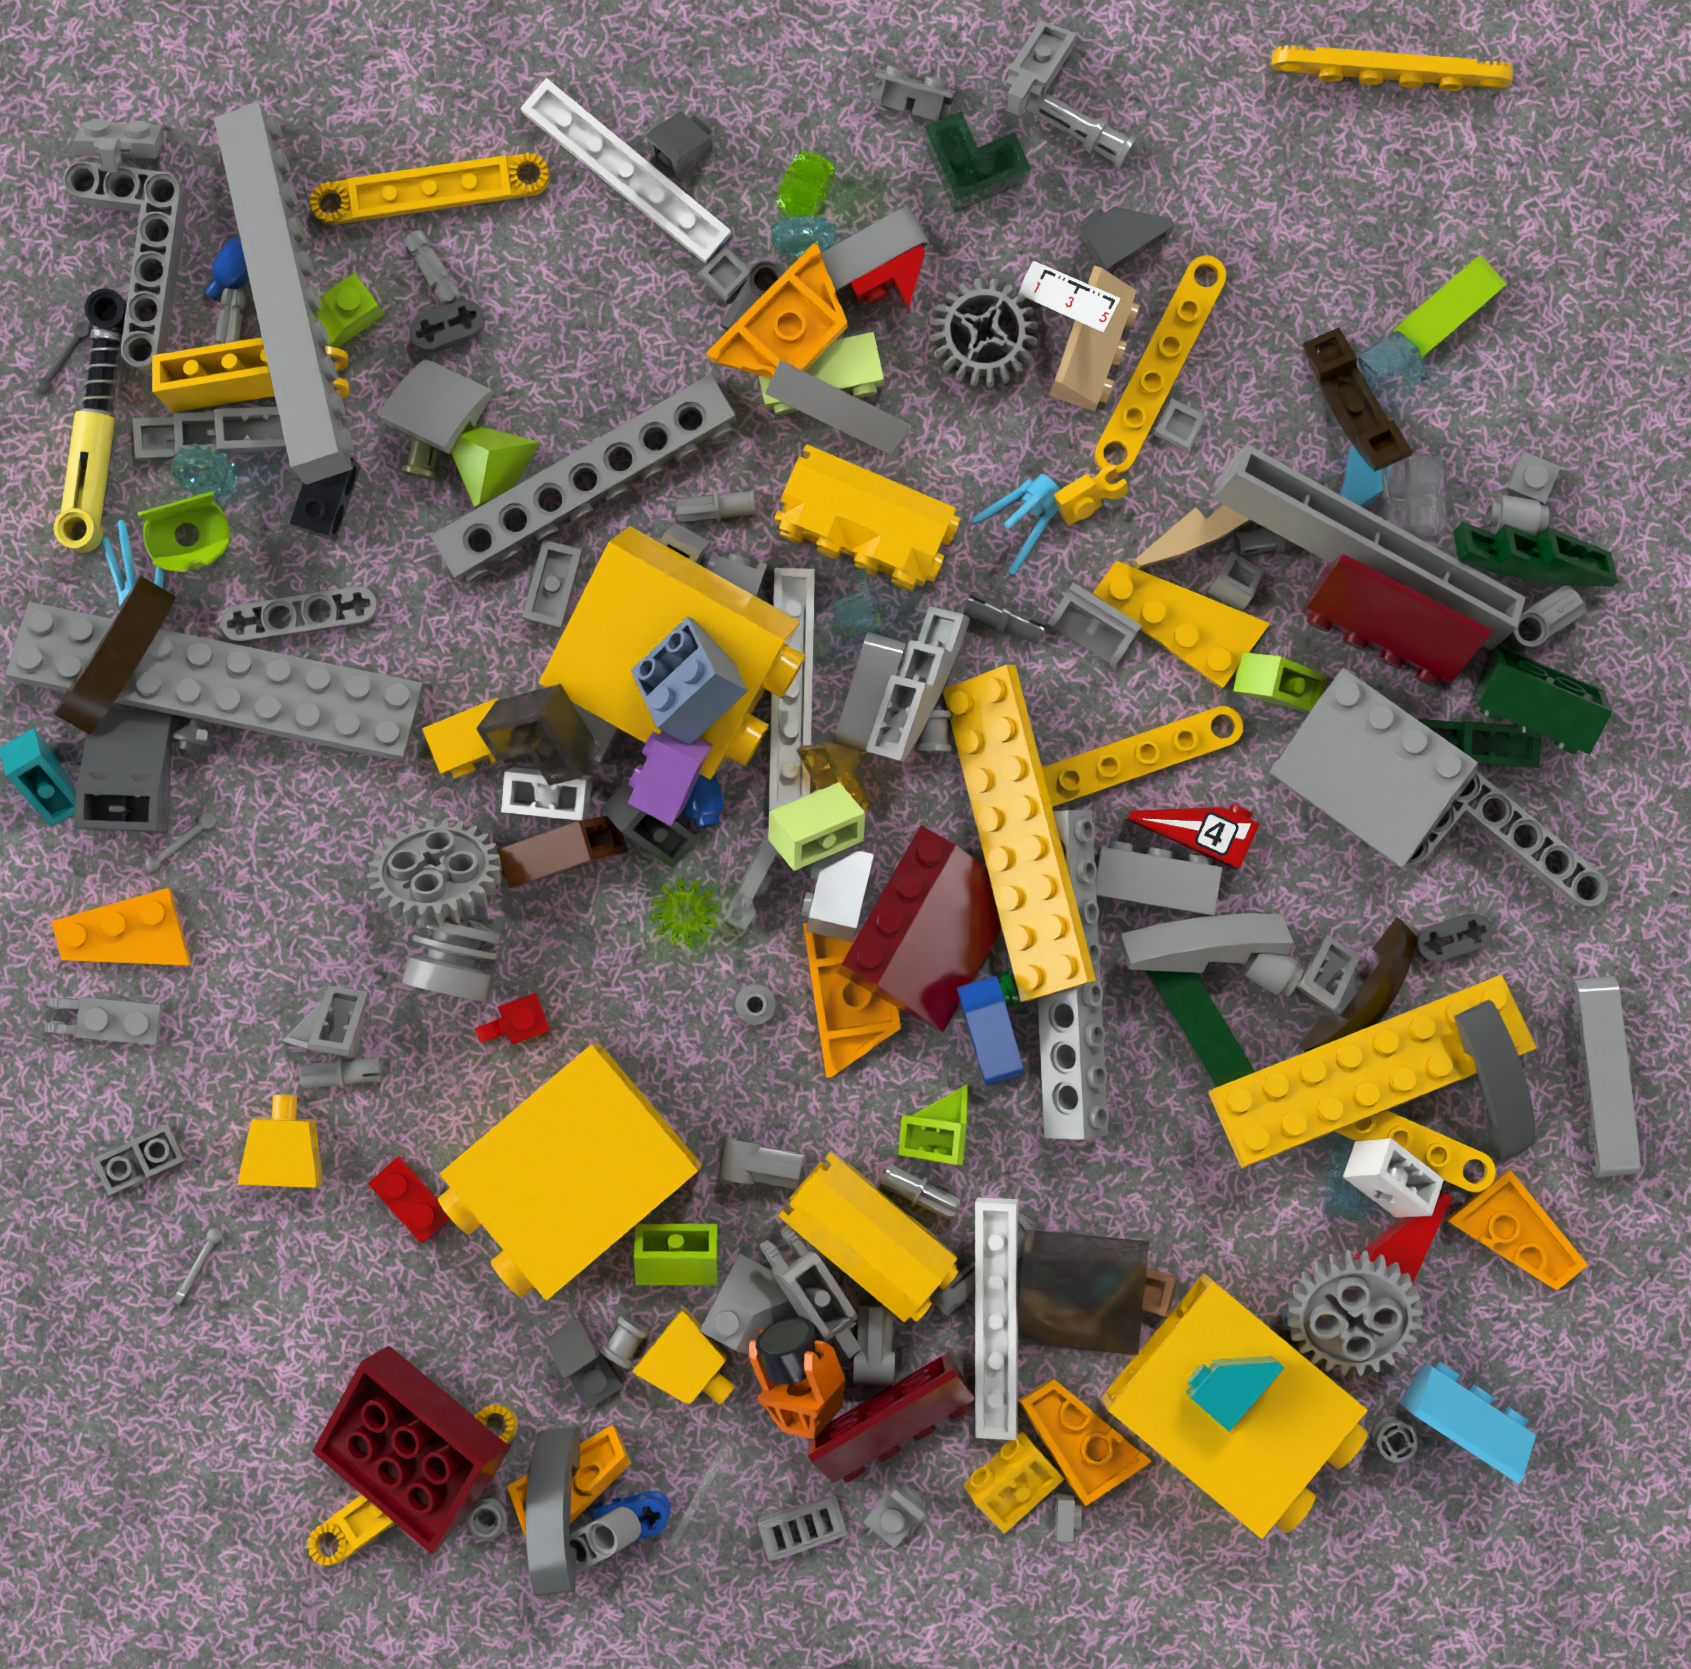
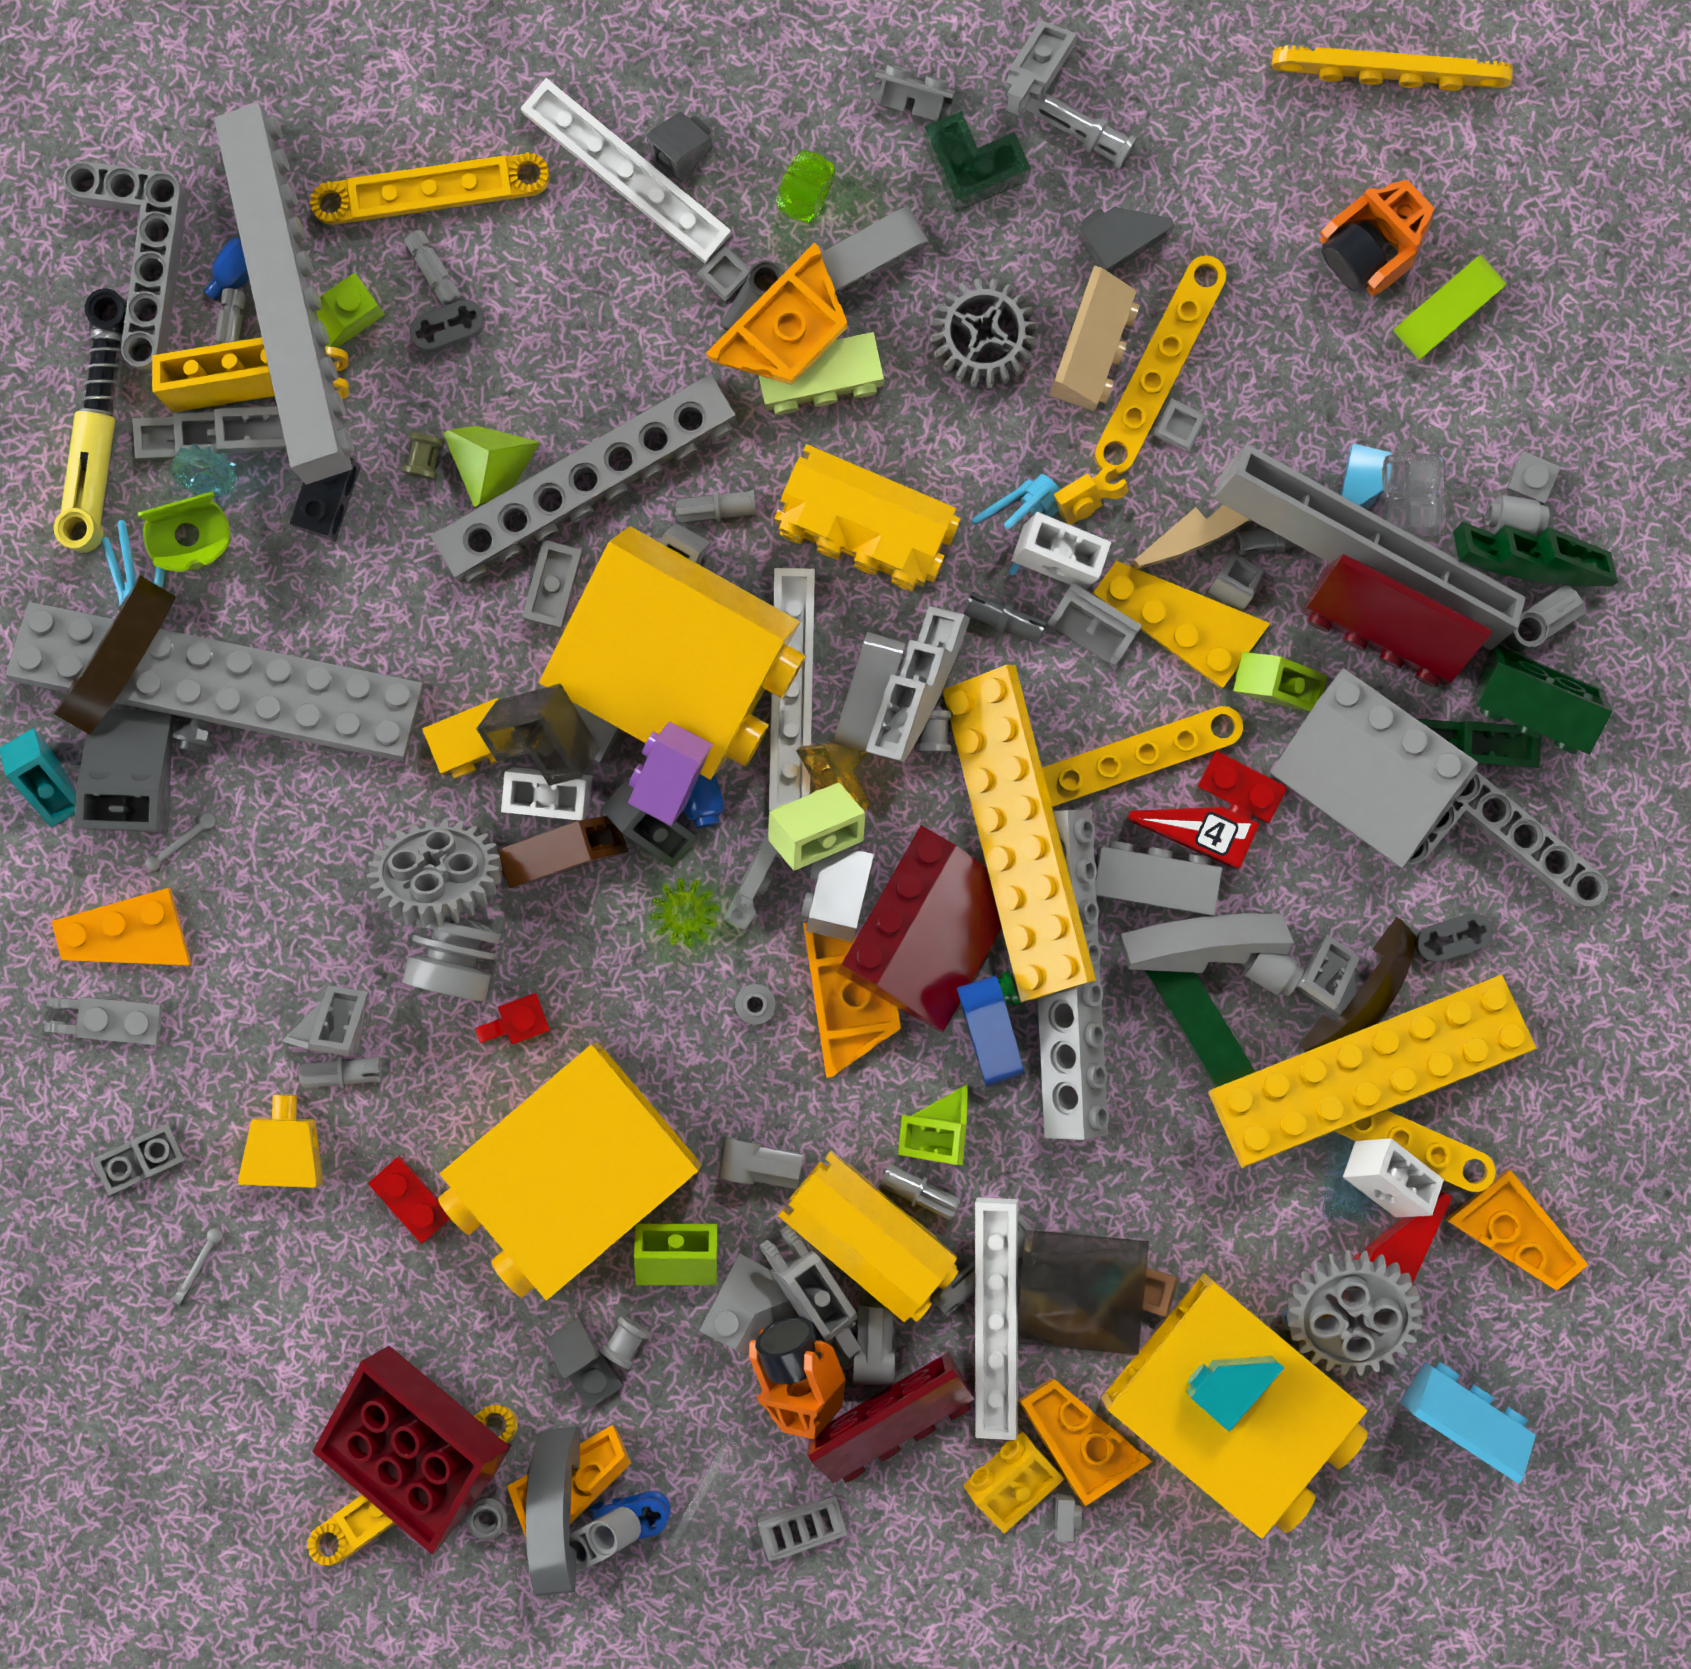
dark grey hinge [35,322,91,393] -> none
light grey hinge [74,119,164,172] -> none
light grey beam [221,586,379,642] -> none
light grey slope [377,358,494,454] -> none
sand blue slope [631,616,748,745] -> none
yellow torso [632,1307,735,1405] -> none
light grey brick [706,553,768,597] -> none
light grey sticker [765,360,910,455] -> none
clear light blue gear [772,214,836,256] -> none
clear light blue panel [832,568,885,640] -> none
red slope [850,244,925,313] -> none
light grey bracket [863,1483,926,1548] -> none
white sticker [1019,261,1121,333] -> none
dark brown slope [1303,328,1412,472] -> none
clear light blue panel [1357,330,1428,387] -> none
light grey wheel [1371,1415,1418,1463] -> none
dark grey slope [1454,1000,1535,1161] -> none
light grey beam [1570,976,1641,1178] -> none
none -> white brick [1011,512,1111,590]
none -> red plate [1196,750,1288,824]
none -> orange piece [1319,180,1435,297]

